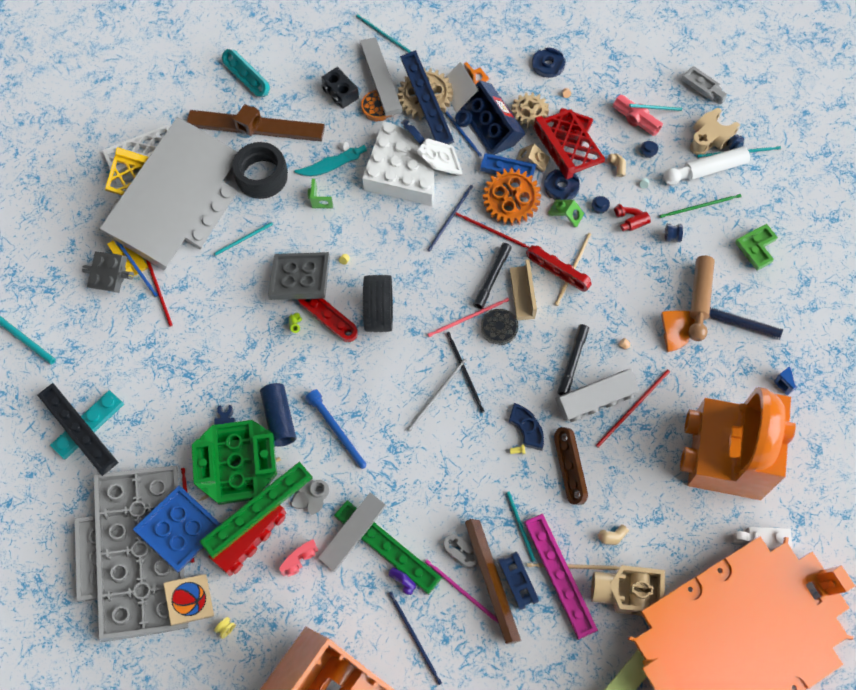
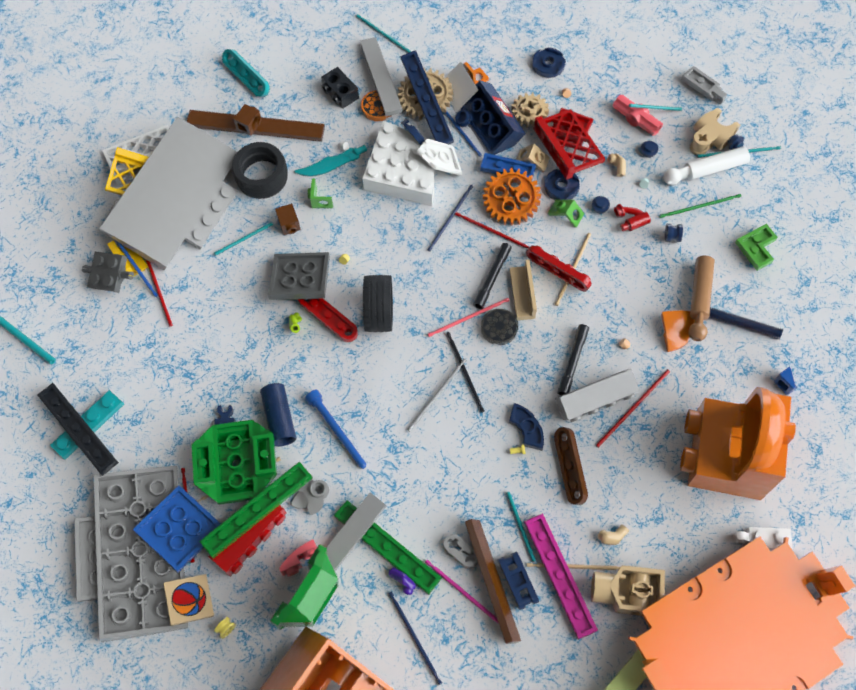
none -> green piece [270,544,339,630]
none -> reddish brown brick [275,203,301,235]

